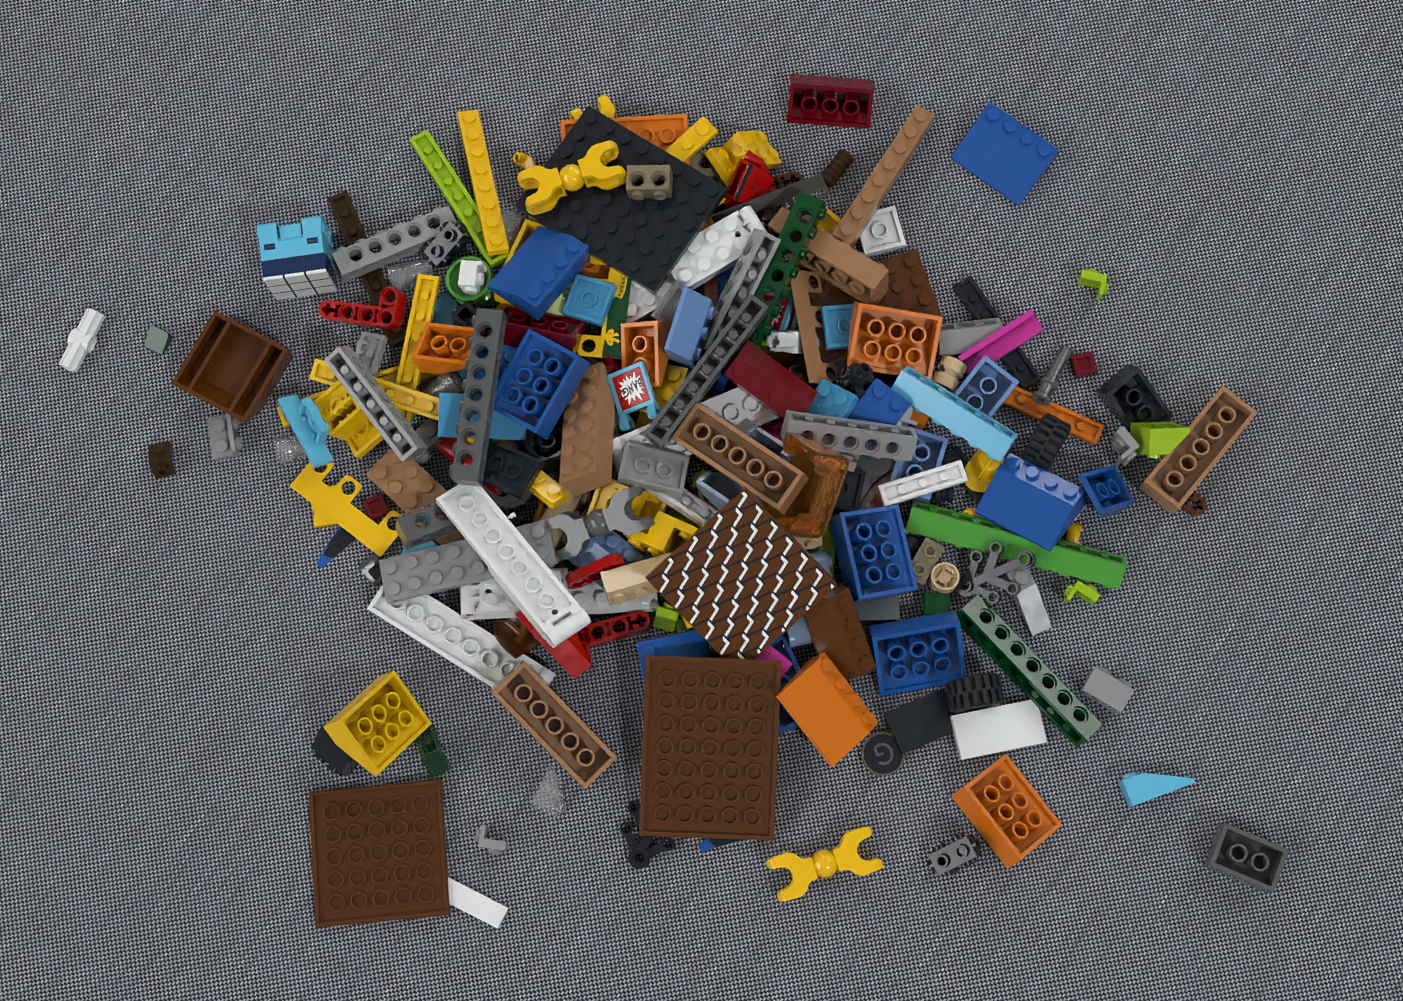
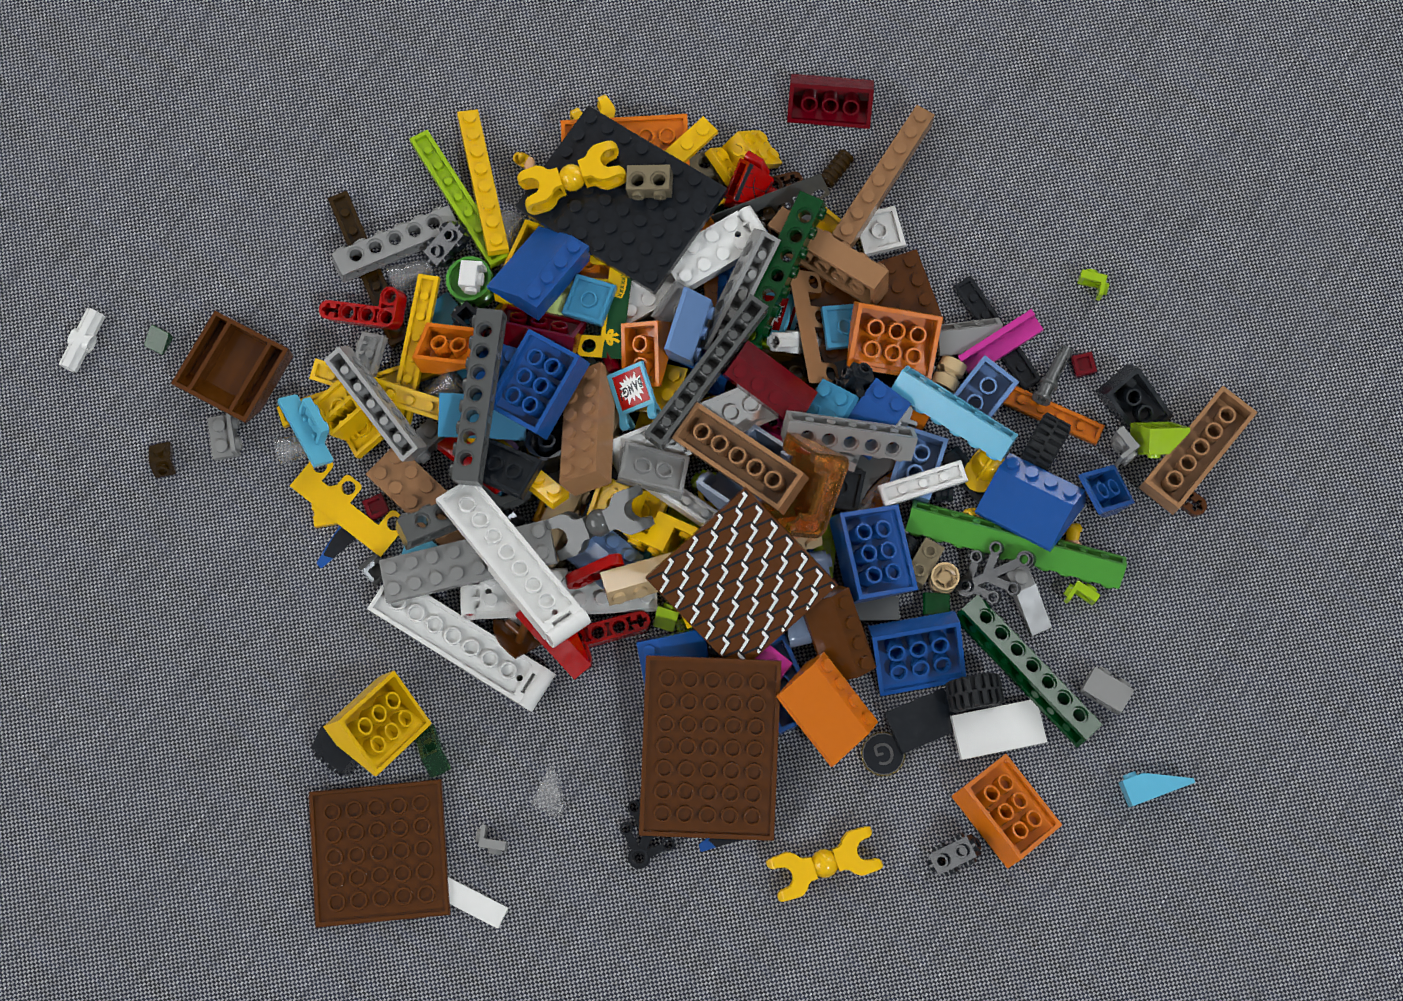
piece [257,216,337,300] -> none
medium nougat brick [489,660,617,789] -> none
blue slope [951,102,1059,206] -> none
dark grey brick [1203,823,1289,893] -> none

